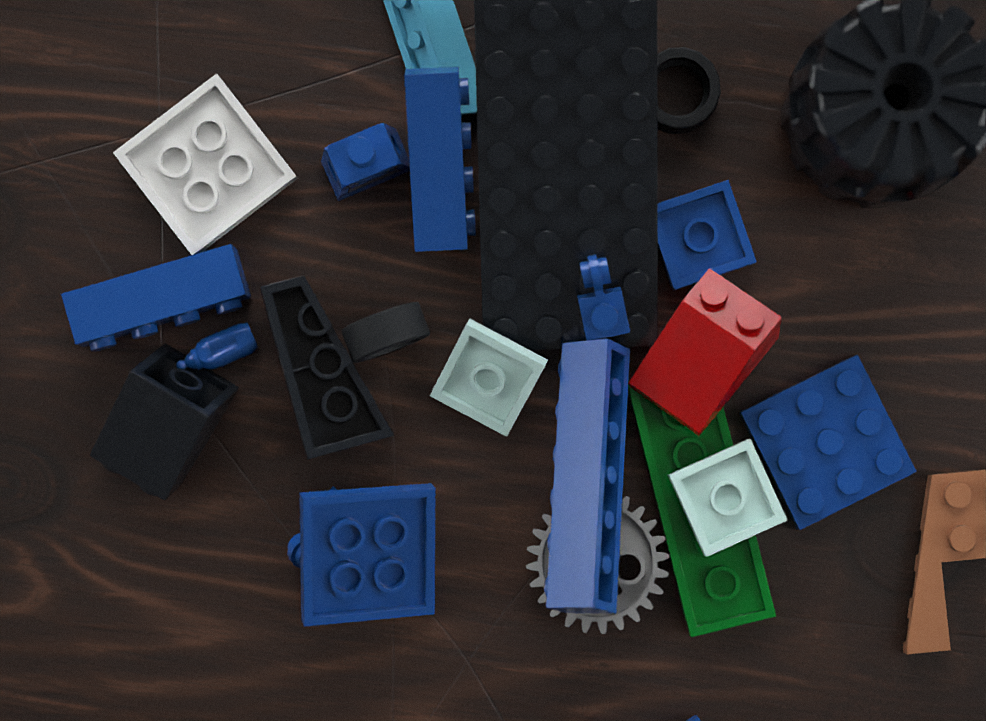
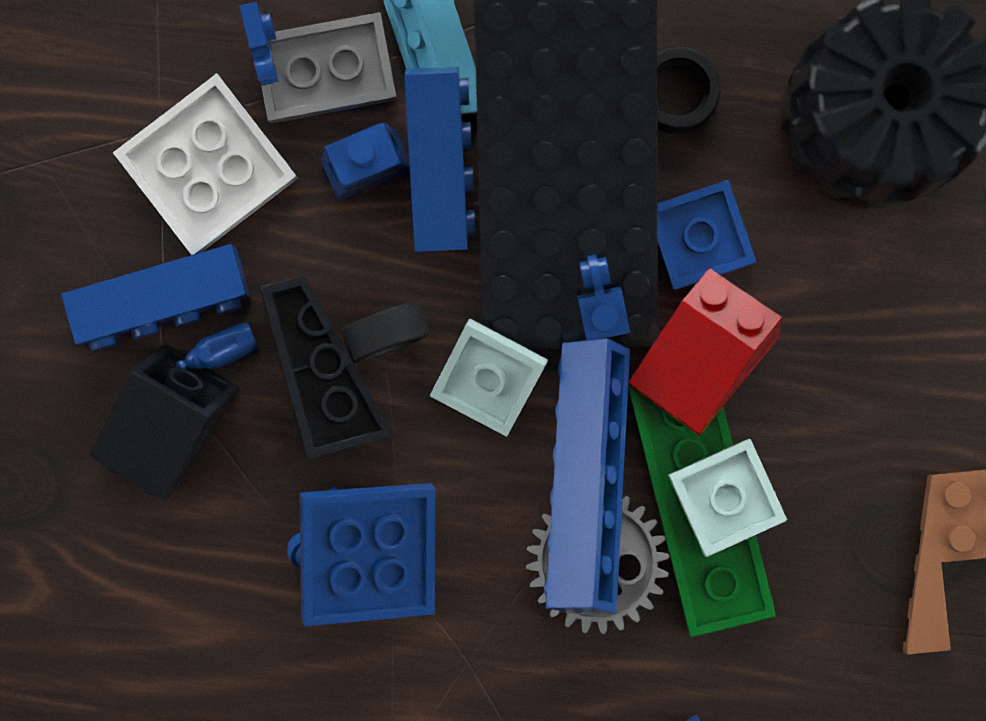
blue plate [739,354,917,530] -> none
none -> blue plate [239,2,279,86]
none -> light grey plate [261,12,397,124]

